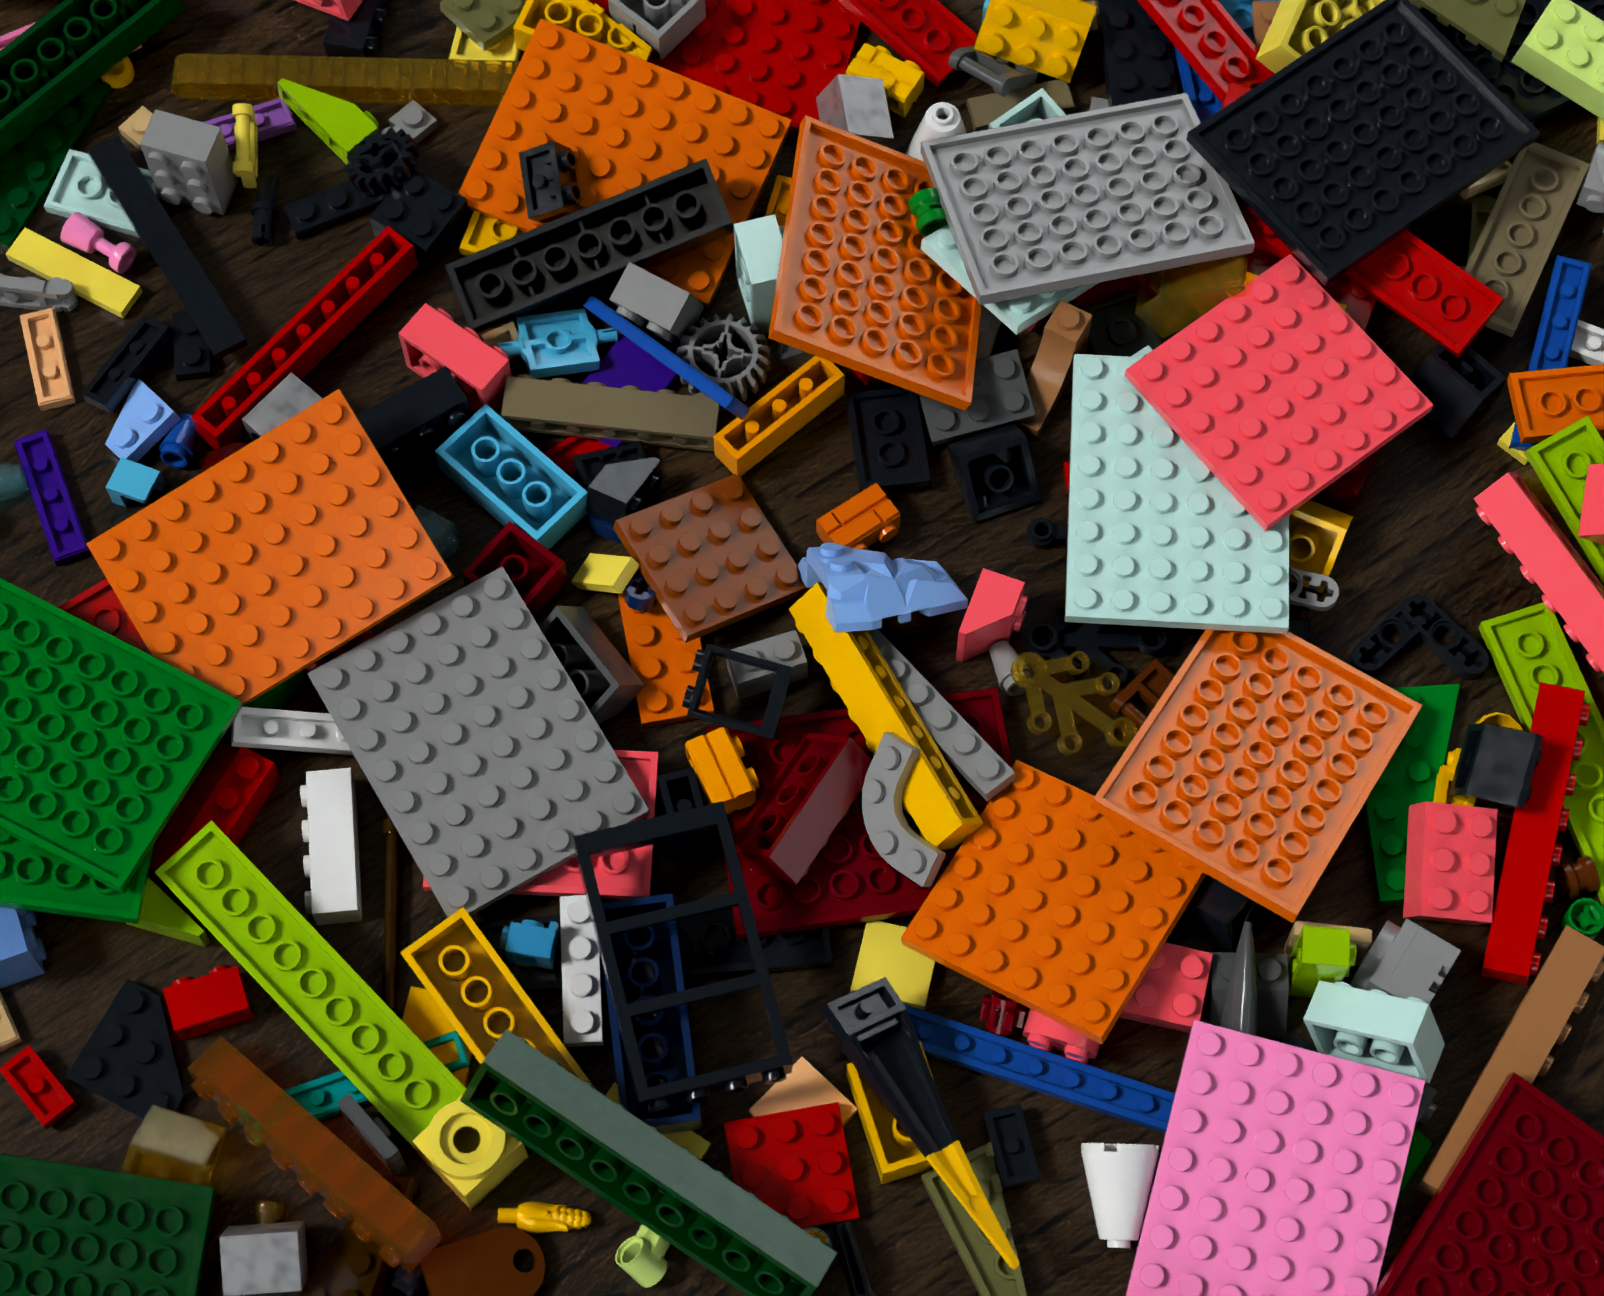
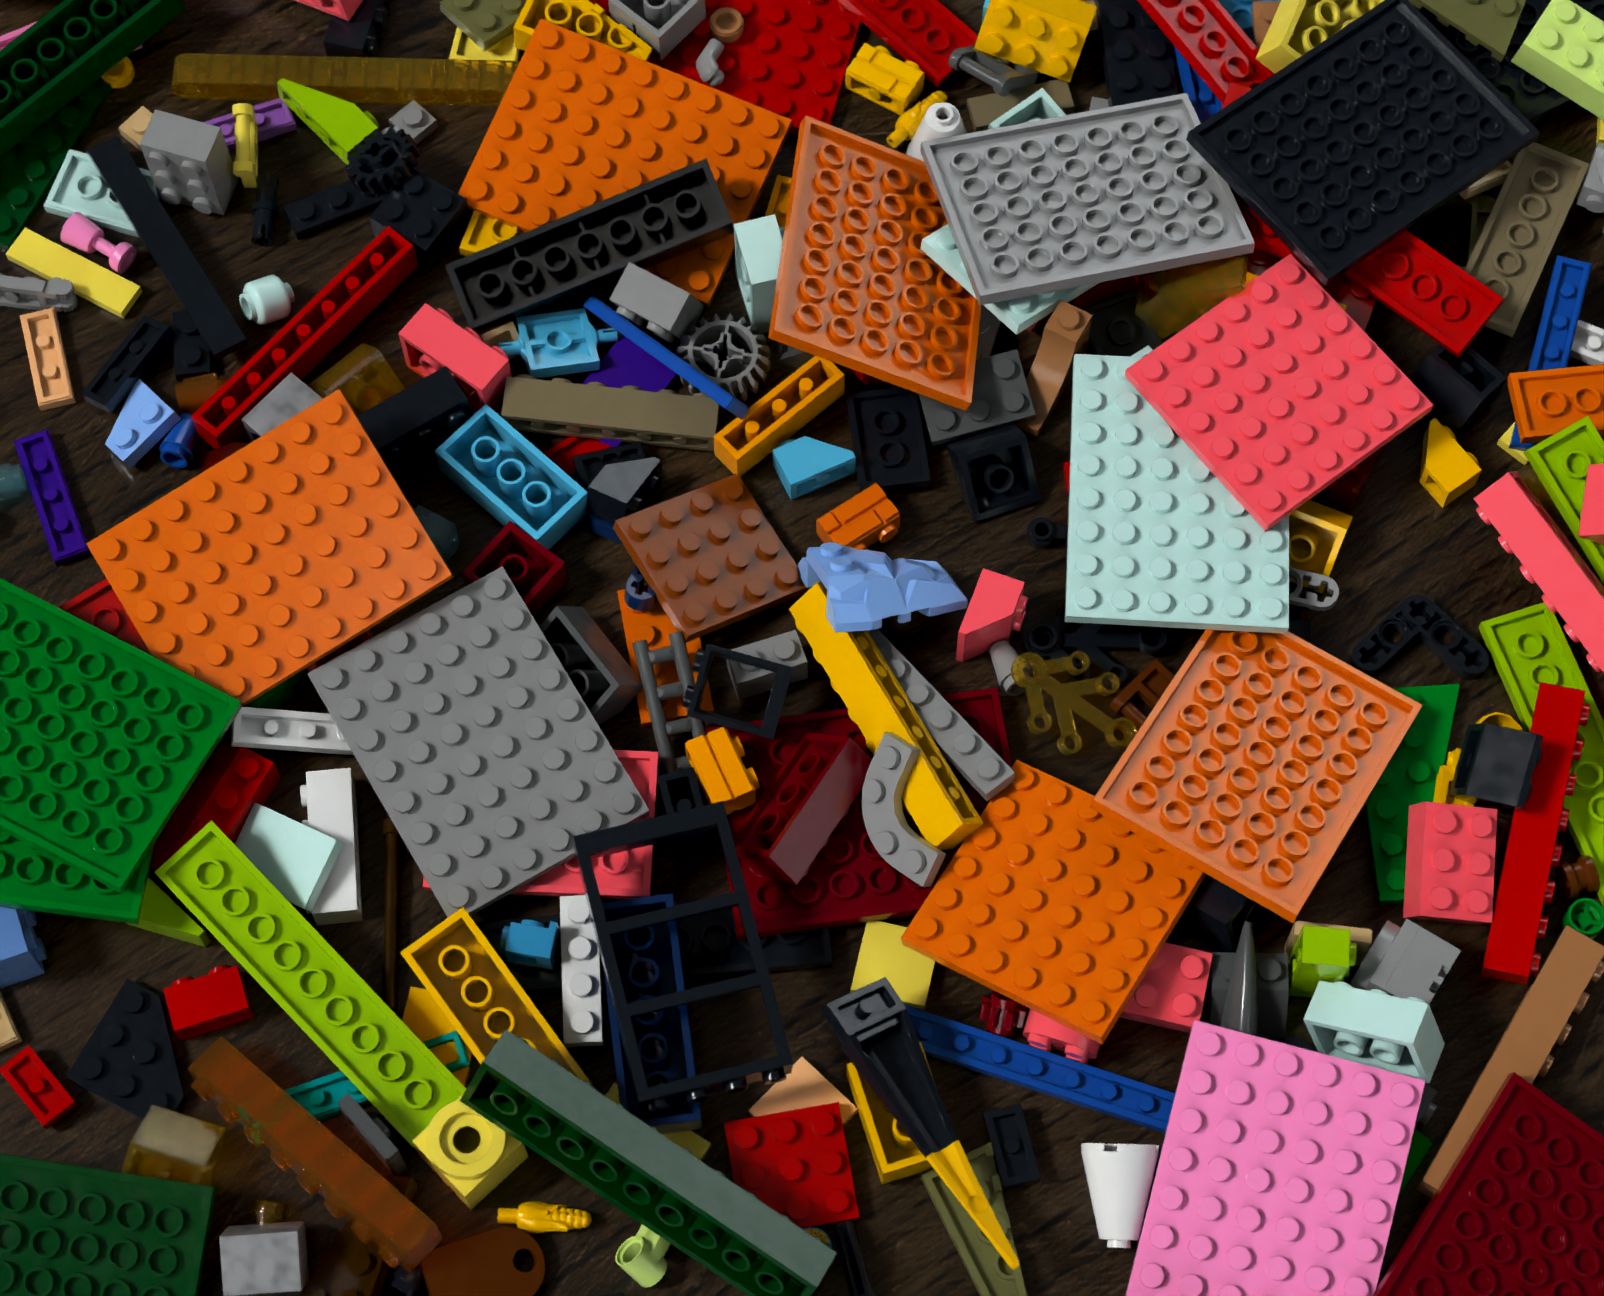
medium azure panel [105,457,166,507] -> none
black bracket [519,141,582,222] -> none
light yellow tile [571,553,640,594] -> none
flat silver piece [816,74,894,147] -> none
green wheel [908,188,948,237] -> none
none -> clear orange brick [175,372,226,414]
none -> light aqua tile [235,802,344,912]
none -> light aqua head [239,275,295,325]
none -> clear yellow slope [308,343,405,416]
none -> dark grey bar [633,631,706,774]
none -> light grey arm [696,38,724,87]
none -> medium nougat tile [710,7,744,43]
none -> medium azure slope [772,436,856,500]
none -> yellow piece [886,90,948,148]
none -> yellow slope [1419,418,1482,508]

